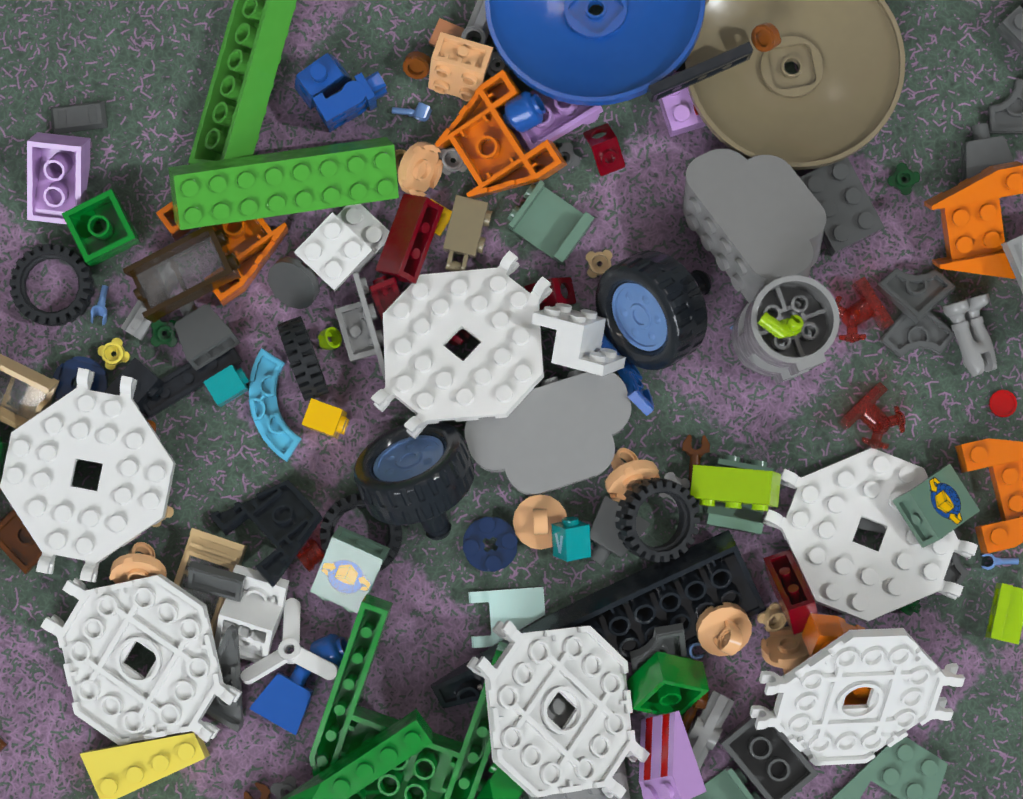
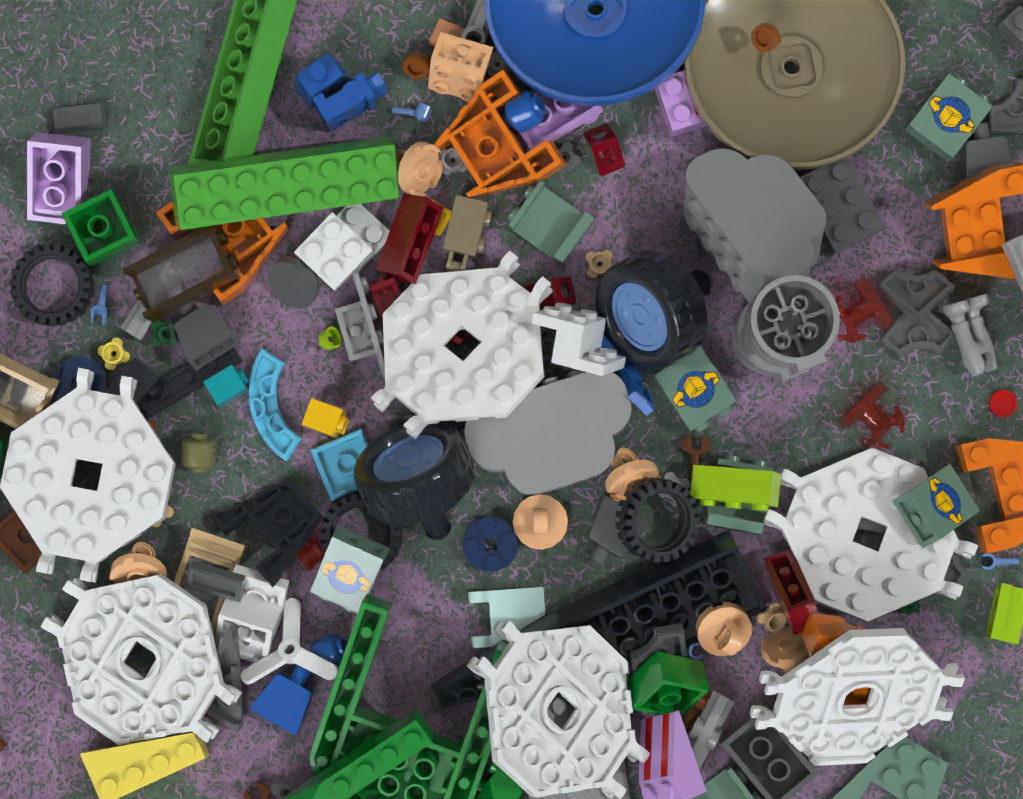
black tyre [277,316,329,401] -> none
teal brick [552,517,591,562] -> none
black tile [646,42,753,103] -> none
lime arm [757,312,804,339] -> none
dark green plate [887,163,920,195] -> none
none -> olive head [181,431,217,473]
none -> medium azure tile [310,429,368,501]
none -> sand green panel [652,346,737,433]
none -> sand green panel [905,74,993,162]

